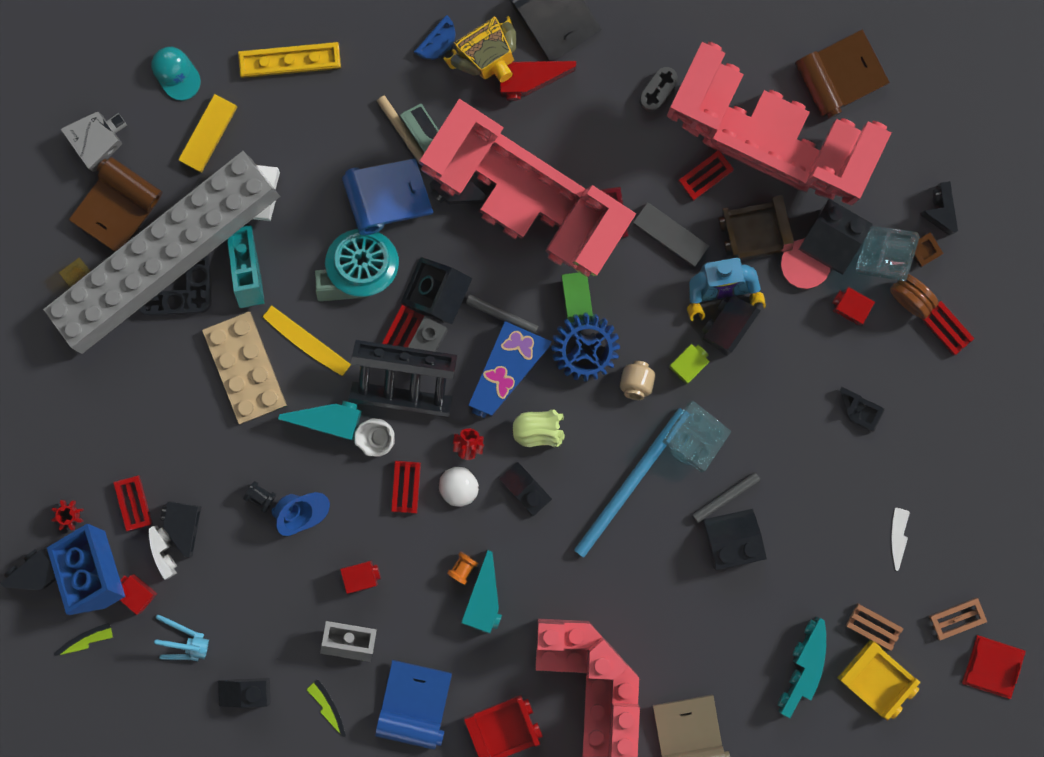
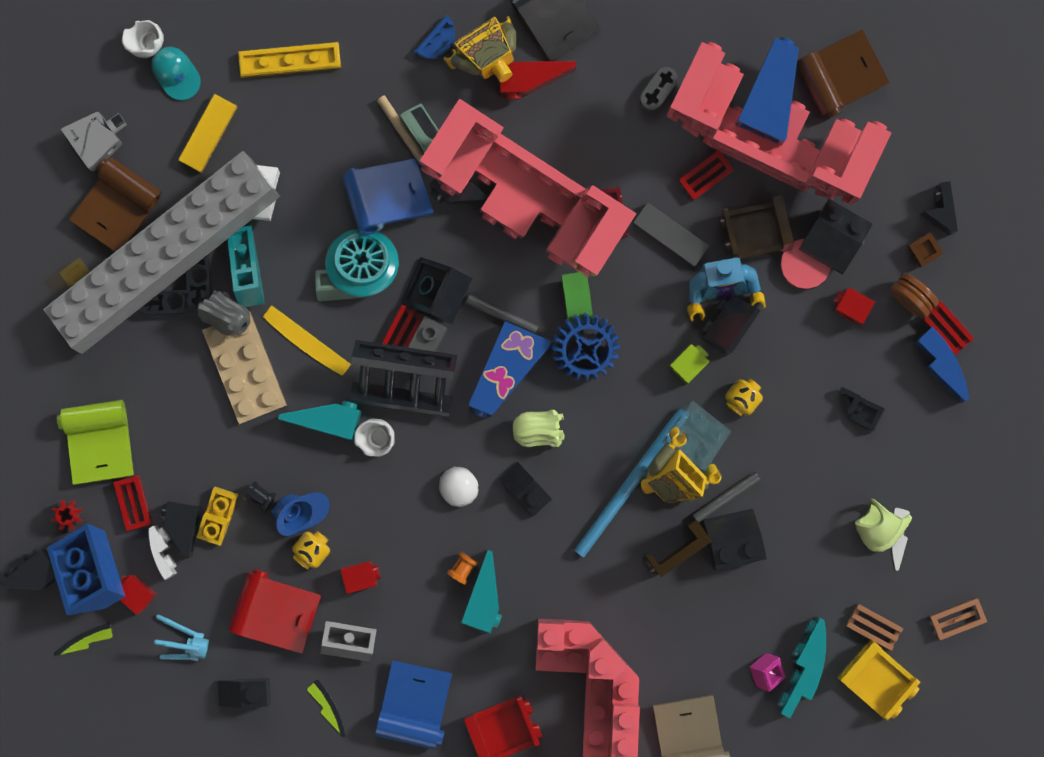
red tile [391,461,421,513] -> none
red gear [453,428,484,460] -> none
tan head [620,361,655,400] -> none
clear light blue plate [855,226,920,281] -> none
red piece [962,635,1026,699] -> none
none -> lime door [57,400,134,485]
none -> white hair [122,20,164,58]
none -> yellow slope [196,486,239,546]
none -> dark grey piece [197,290,250,336]
none -> red door [228,568,321,654]
none -> yellow head [292,531,330,570]
none -> torso [641,427,721,503]
none -> dark brown panel [643,519,712,577]
none -> yellow head [725,378,763,417]
none -> blue slope [735,37,799,146]
none -> dark pink slope [749,653,786,692]
none -> yellowish green piece [855,499,912,552]
none -> blue slope [914,326,969,403]

